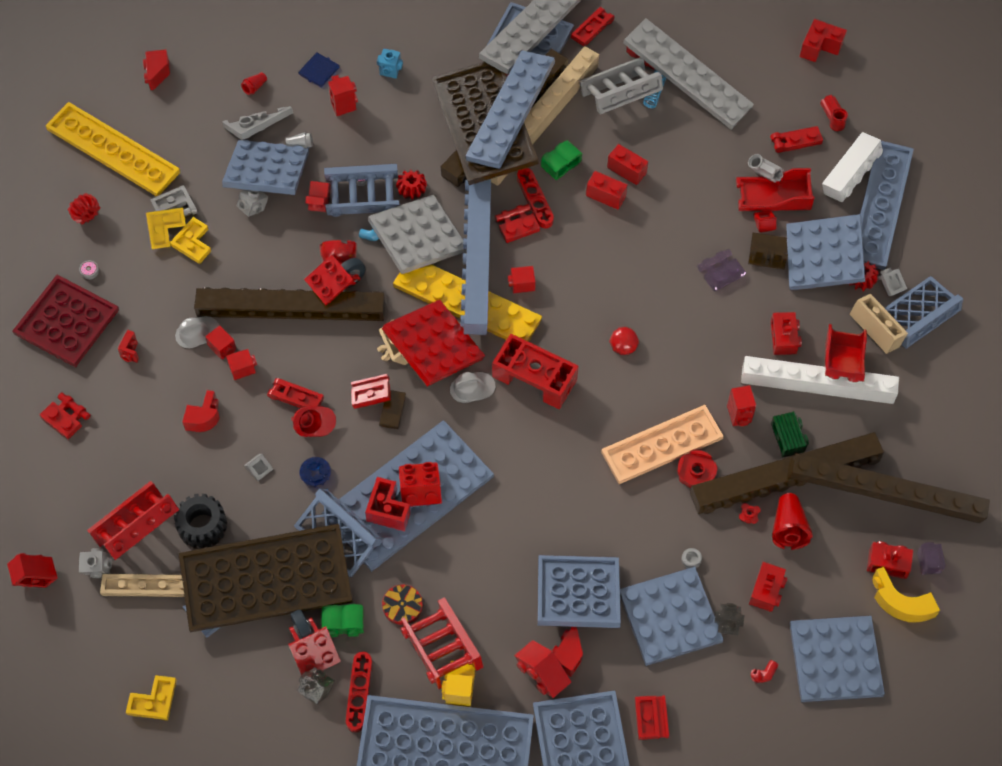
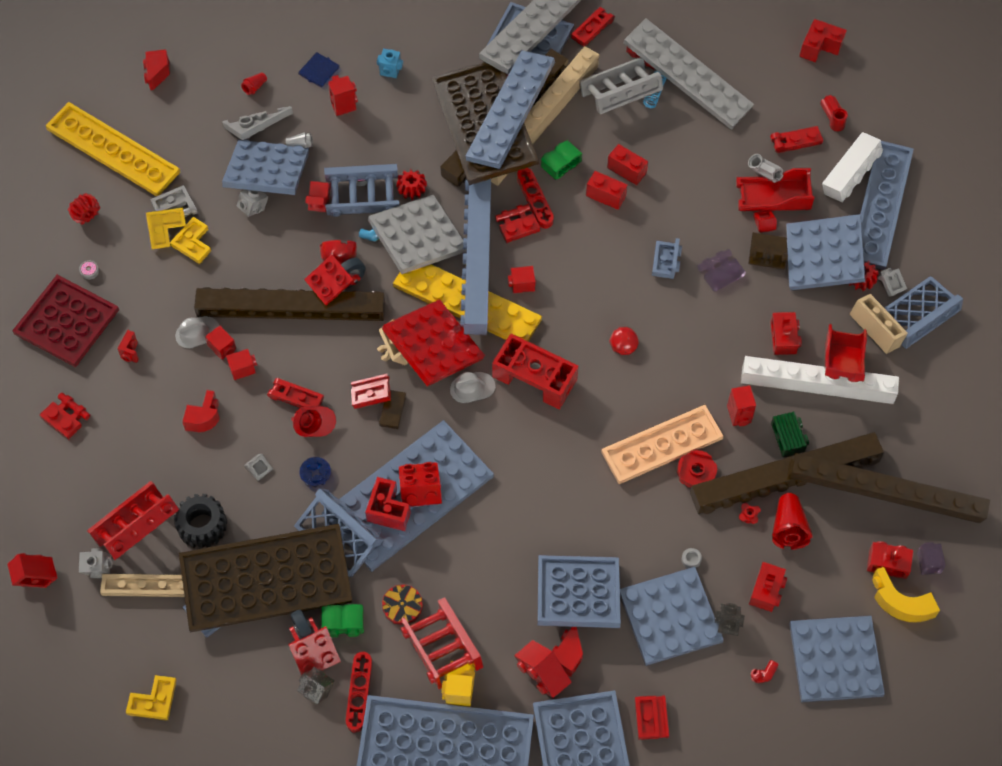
none -> sand blue bracket [652,238,682,279]

